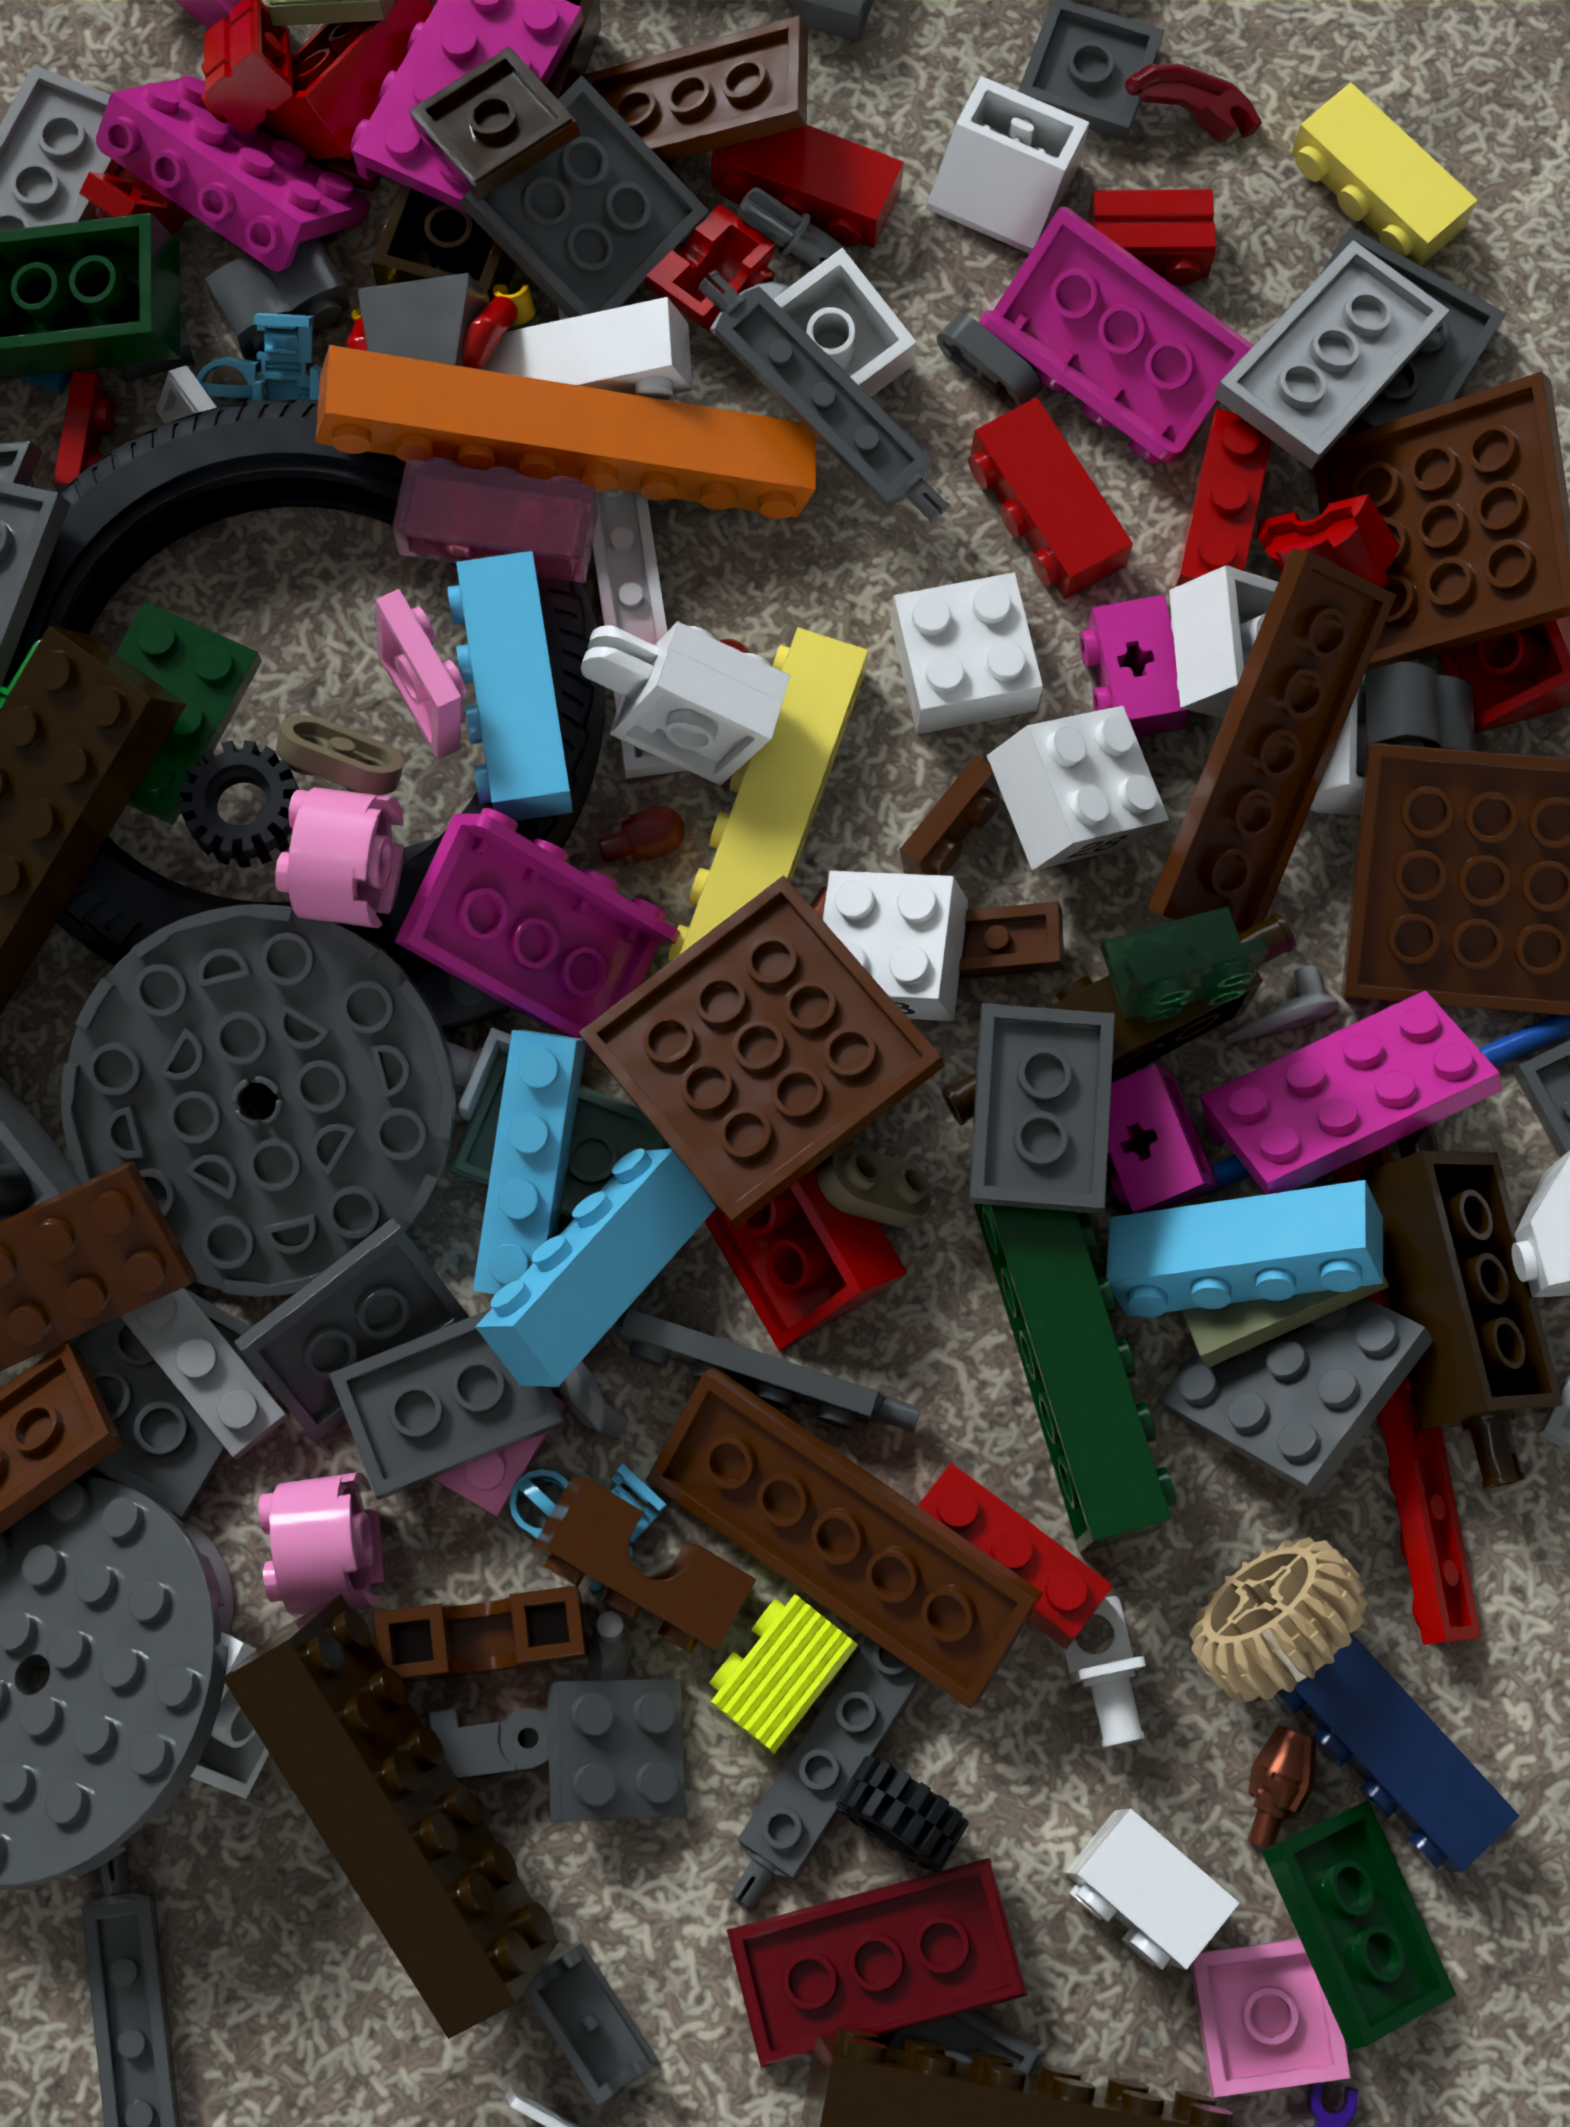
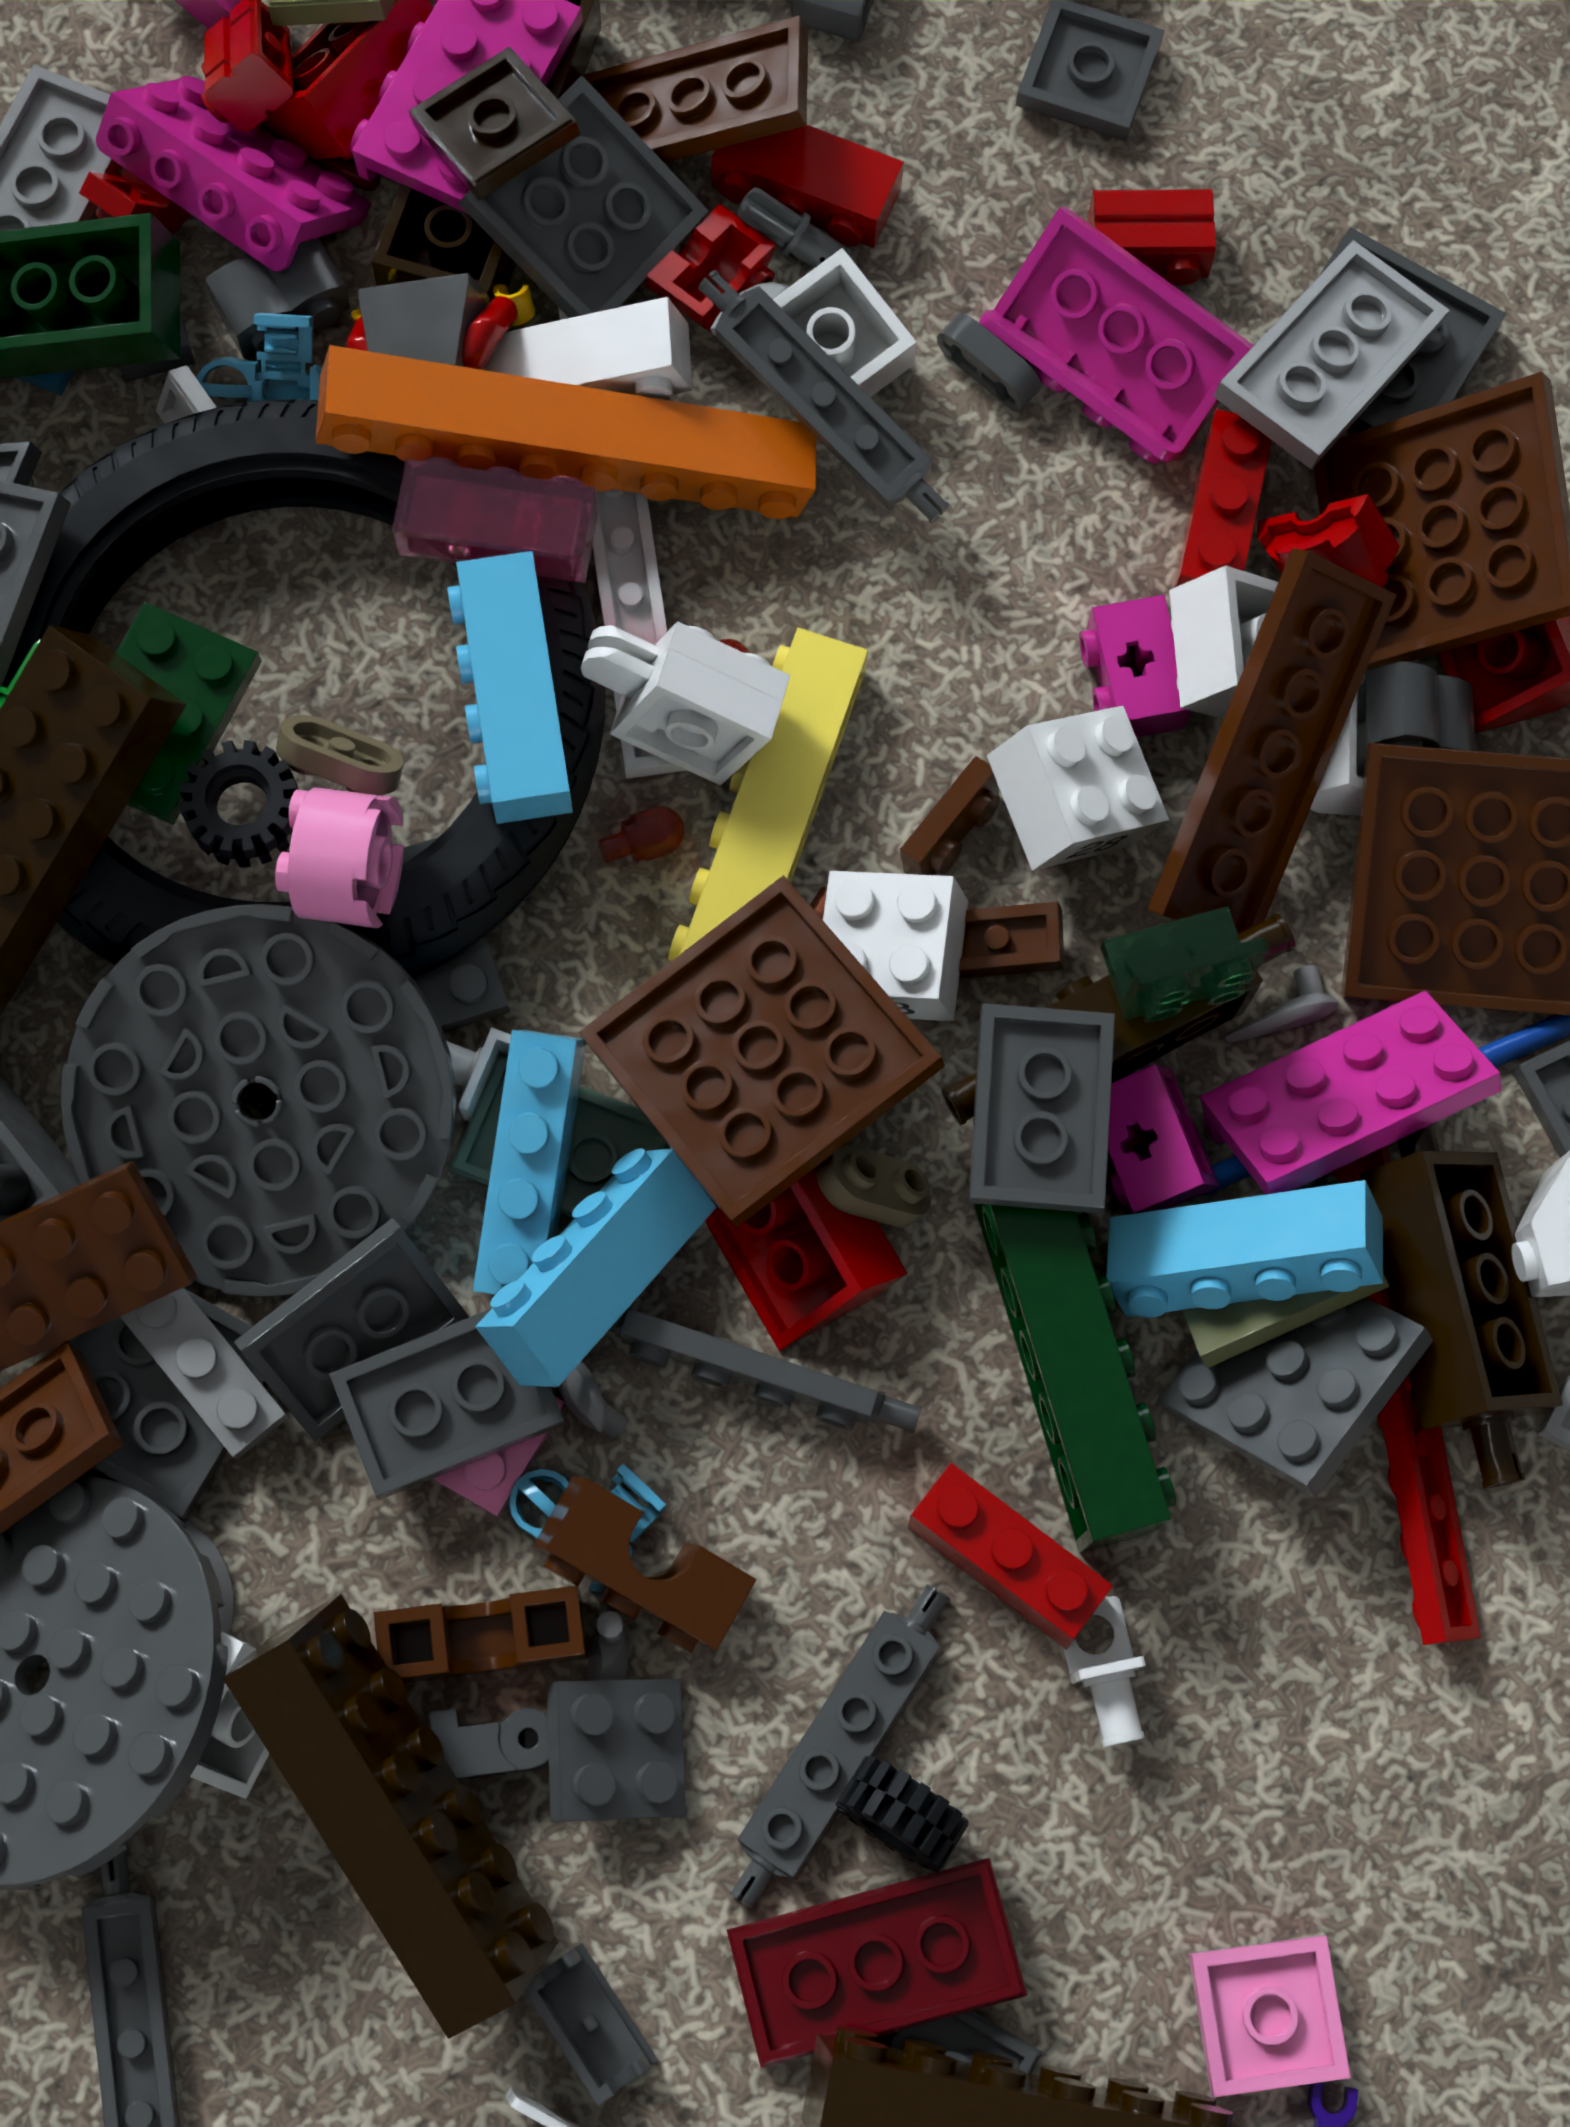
red plate [53,371,115,493] -> none
bright pink brick [258,1472,384,1618] -> none
bright pink plate [376,589,467,760] -> none
dark pink bracket [395,808,680,1053] -> none
reddish brown plate [646,1367,1043,1709] -> none
neon yellow brick [709,1594,858,1755] -> none
white brick [890,572,1043,734] -> none
white slope [927,76,1090,254] -> none
red brick [968,397,1133,600] -> none
white brick [1064,1808,1239,1970] -> none
dark red piece [1125,64,1262,143] -> none
tan gear [1189,1537,1368,1703] -> none
copper piece [1247,1725,1317,1848] -> none
dark green plate [1261,1801,1456,2050] -> none
dark blue brick [1273,1633,1520,1872] -> none
light yellow brick [1292,82,1477,266] -> none

